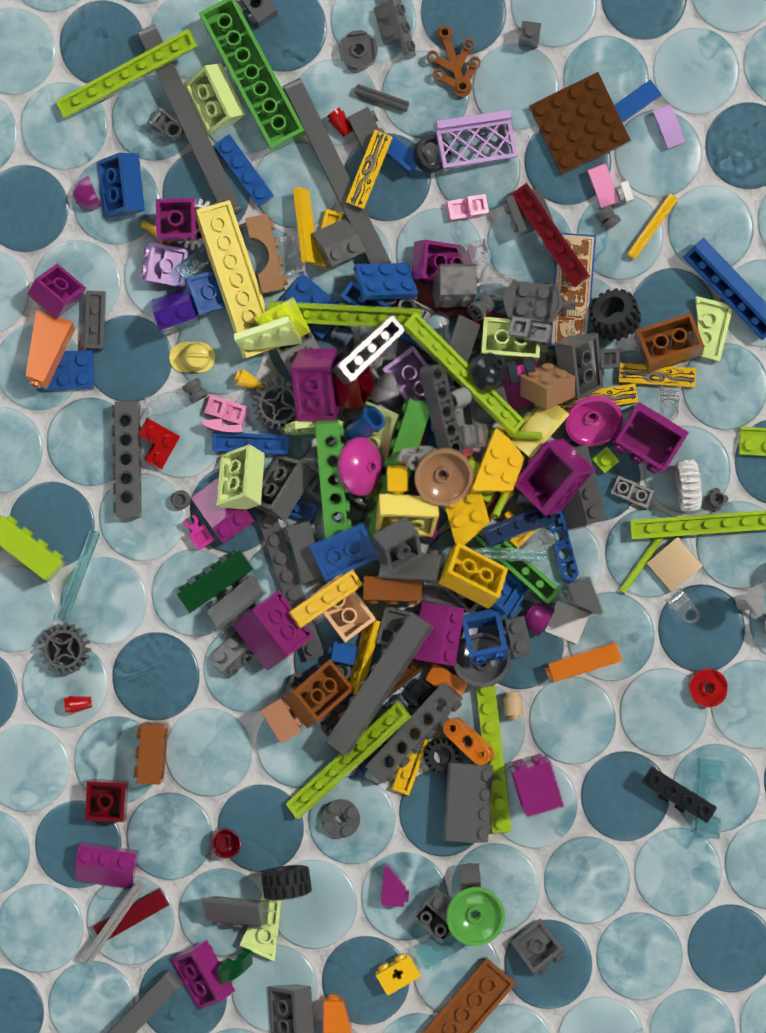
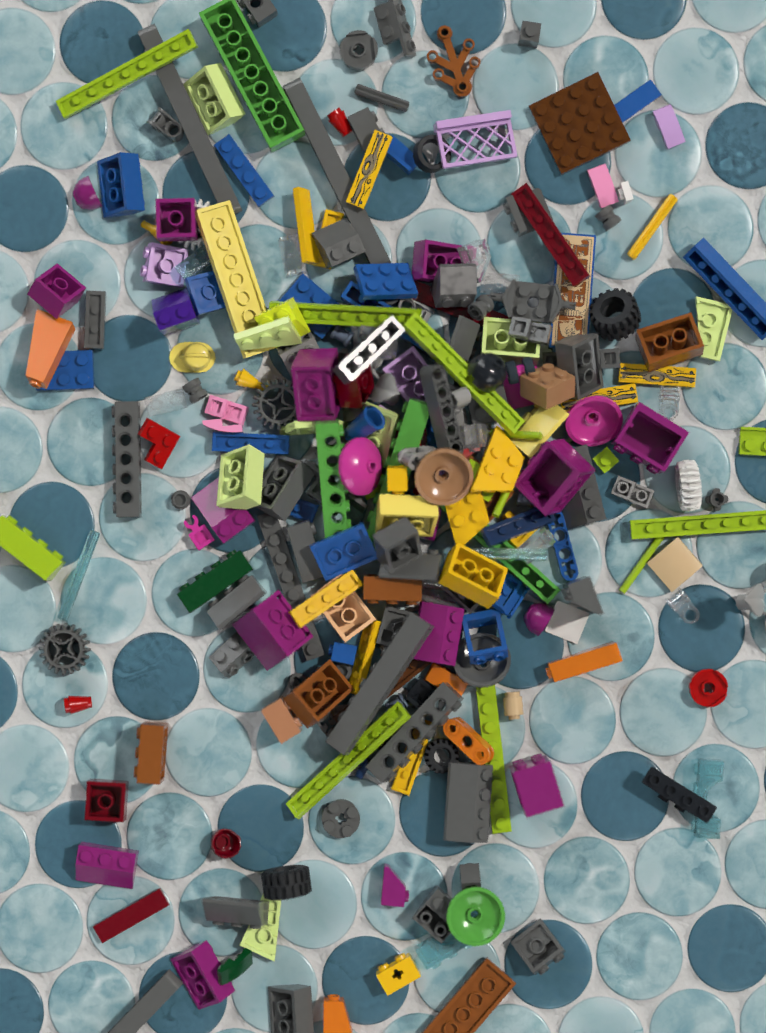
light grey axle [82,880,145,964] -> none
medium nougat arch [245,213,288,296] -> none
bright pink slope [445,194,489,221] -> none
dark grey brick [502,615,533,658] -> none

